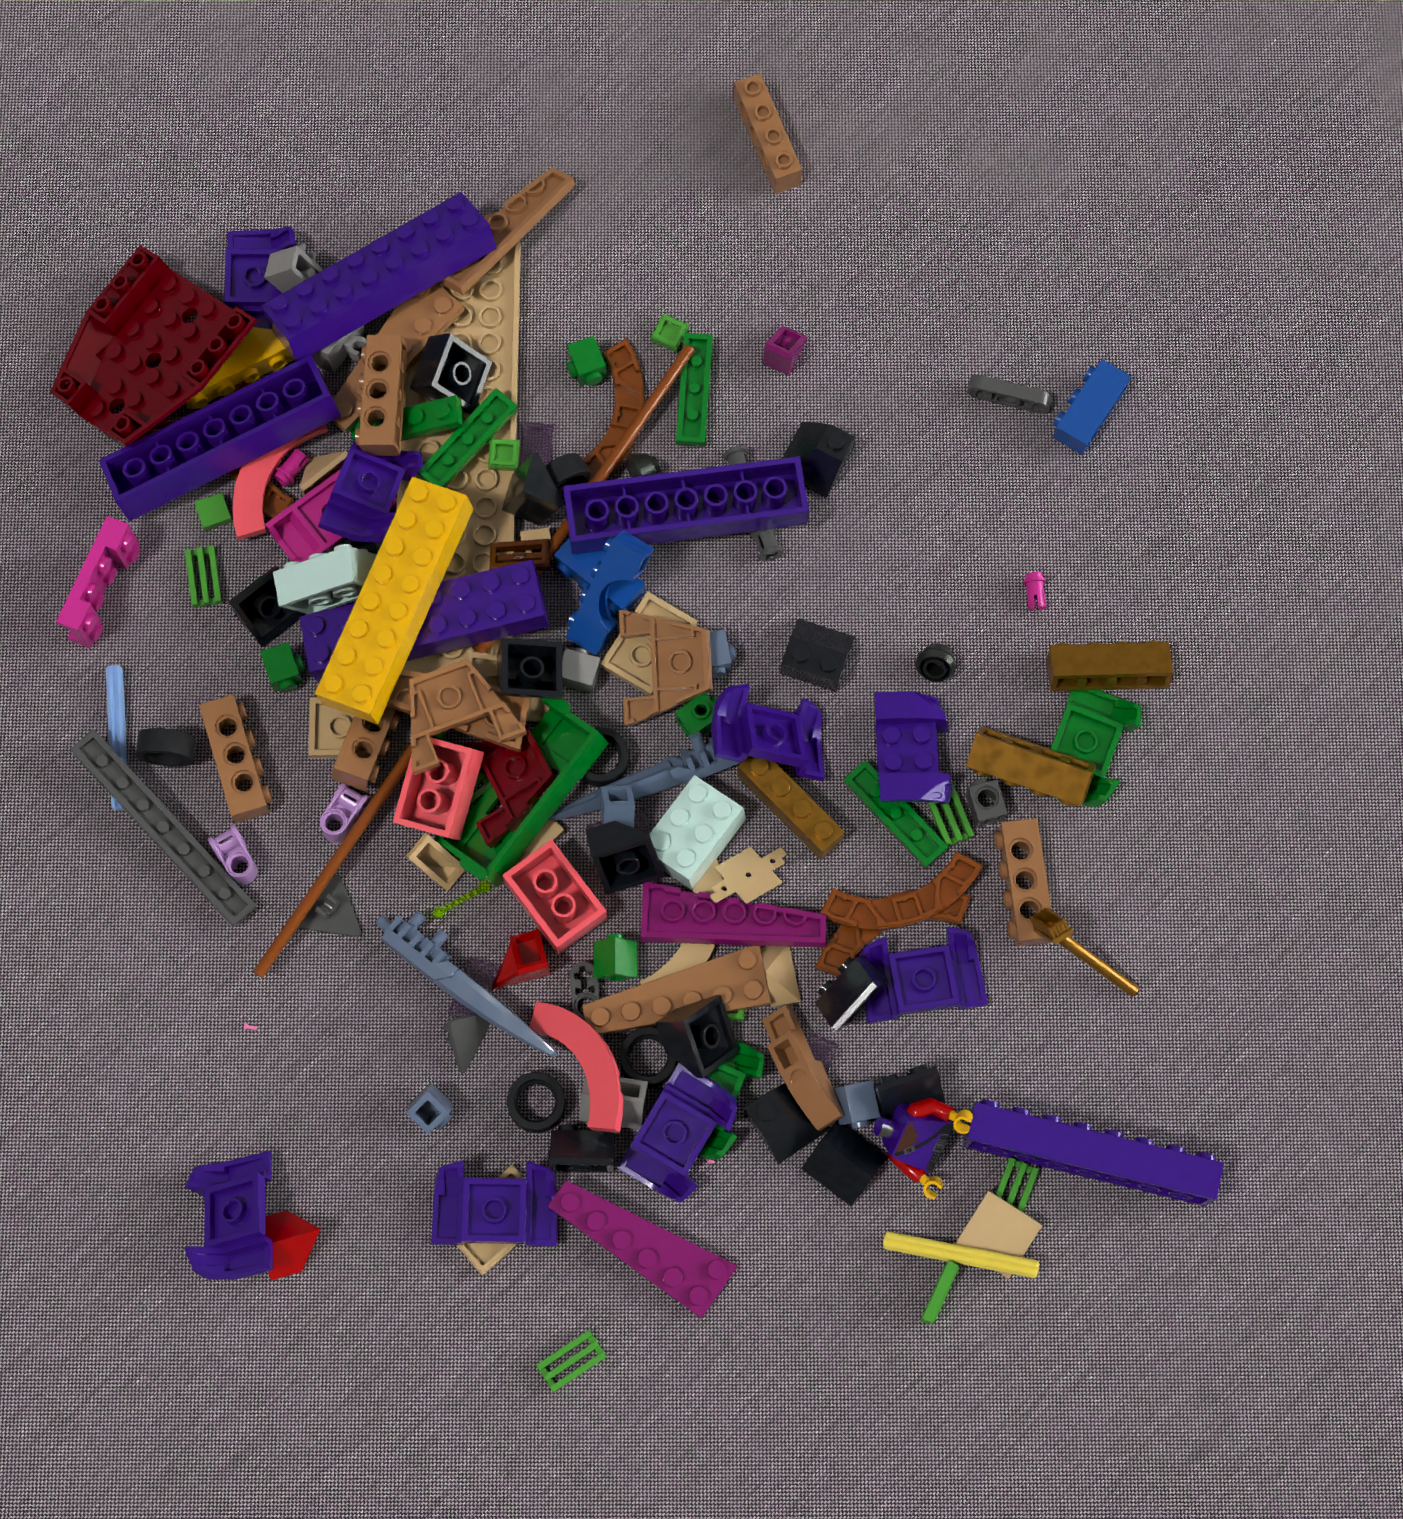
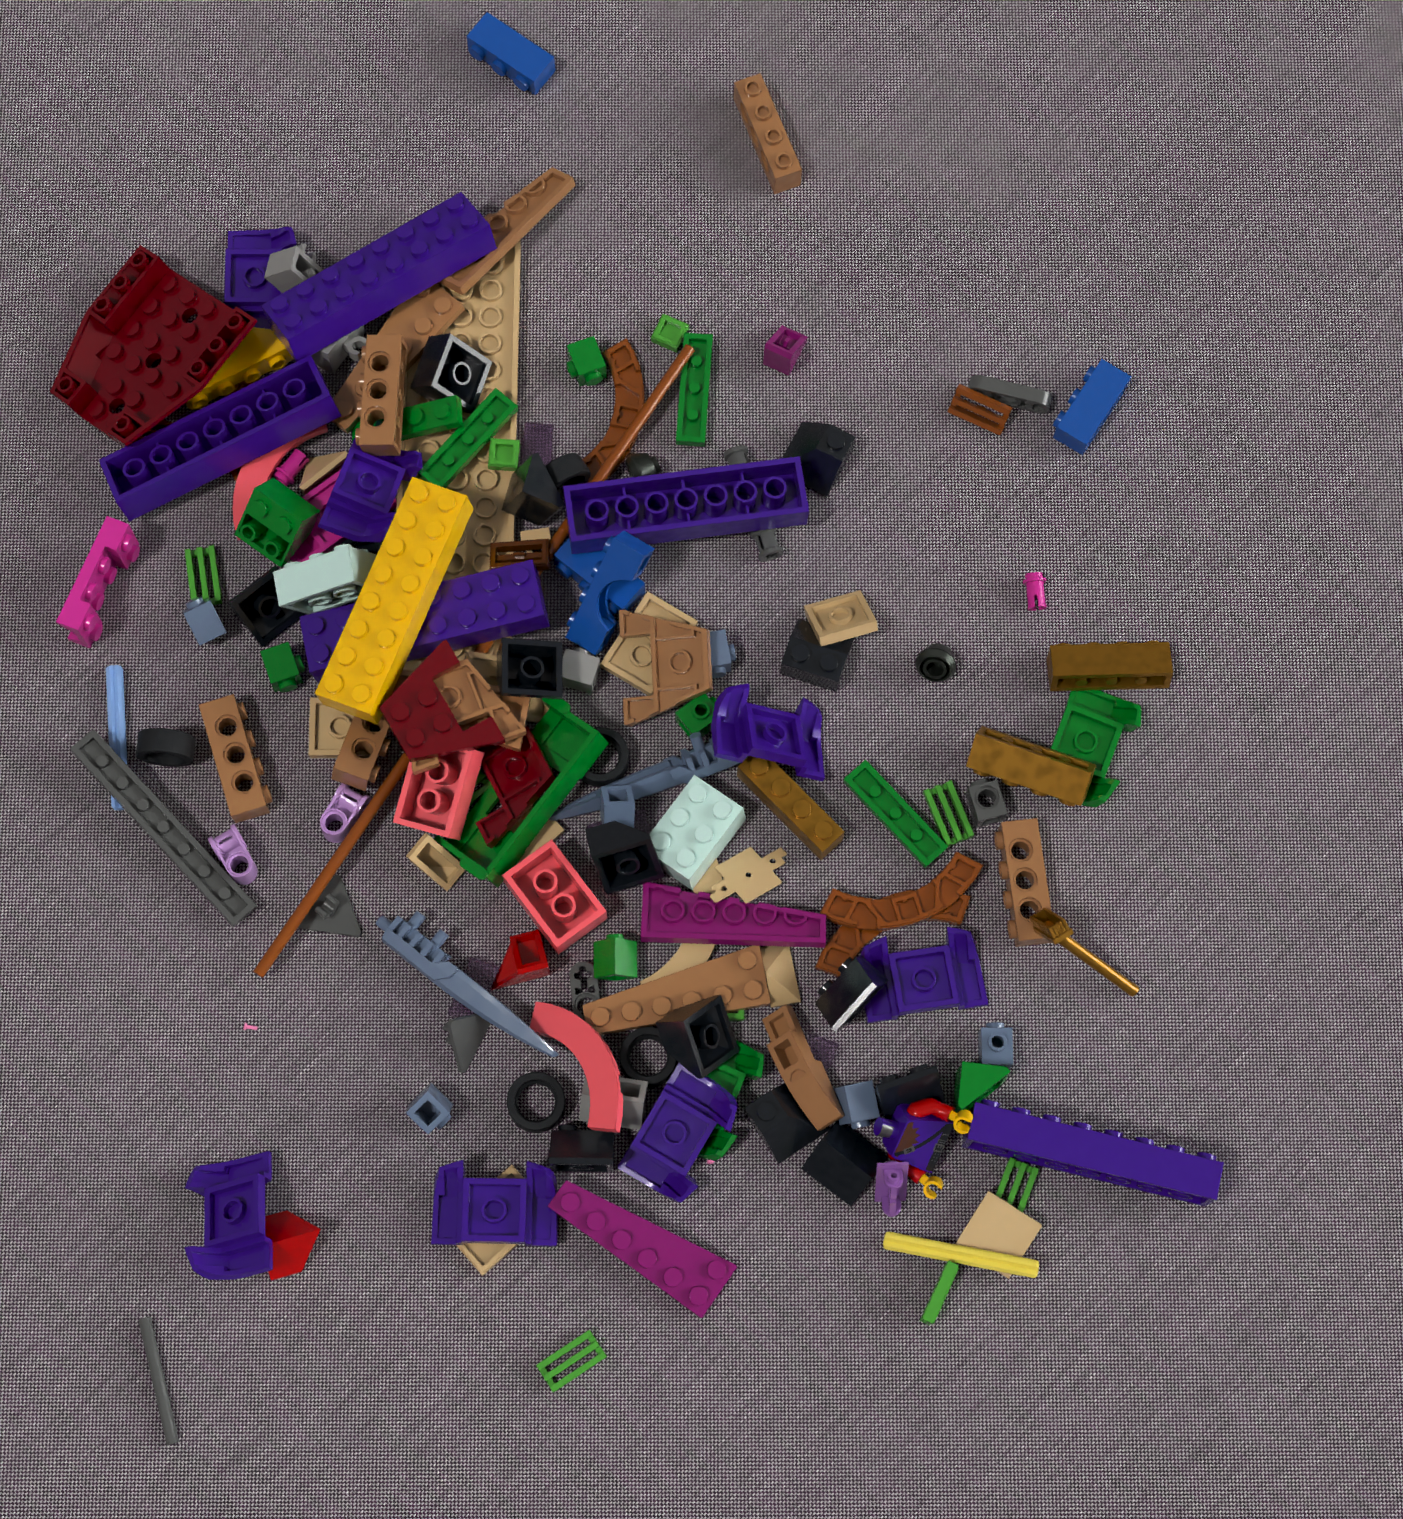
bright green tile [194,493,233,531] -> none
clear neon green hinge [433,880,490,918] -> none
dark purple piece [874,692,953,804] -> none
none -> dark grey bar [138,1317,179,1446]
none -> sand blue brick [182,596,227,646]
none -> green slope [234,478,321,568]
none -> dark red wing [379,640,505,762]
none -> blue brick [466,12,555,95]
none -> tan tile [804,590,878,647]
none -> medium lavender hinge [874,1161,909,1217]
none -> dark orange tile [947,384,1013,436]
none -> green slope [952,1061,1010,1113]
none -> sand blue brick [978,1022,1013,1069]

